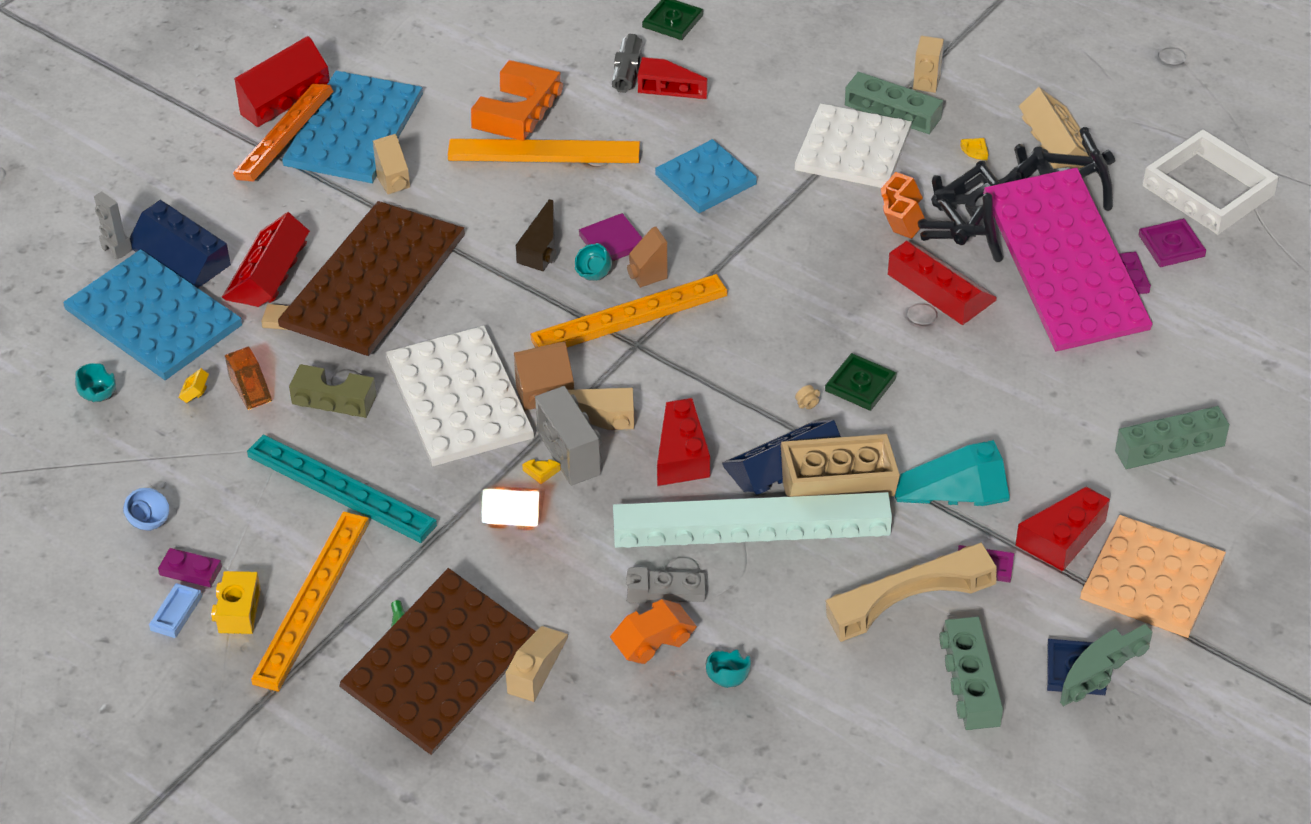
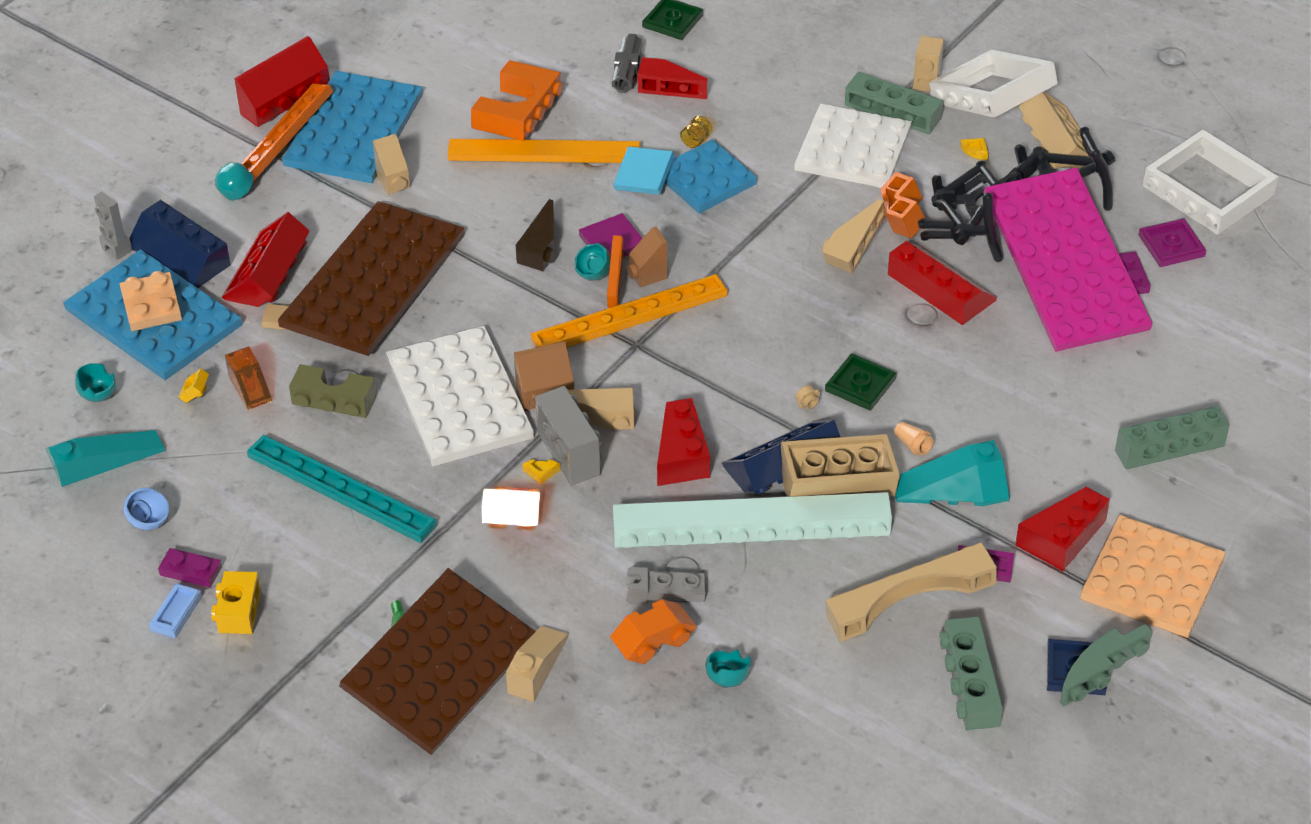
light orange tile [251,511,369,692] -> none
none -> teal wedge [46,430,165,487]
none -> light nougat plate [119,271,182,331]
none -> teal hair [214,162,253,201]
none -> orange tile [607,235,624,308]
none -> medium azure tile [613,147,674,195]
none -> clear yellow wheel [680,116,712,149]
none -> tan slope [822,199,887,274]
none -> light nougat cone [894,422,934,456]
none -> white window [929,49,1058,118]

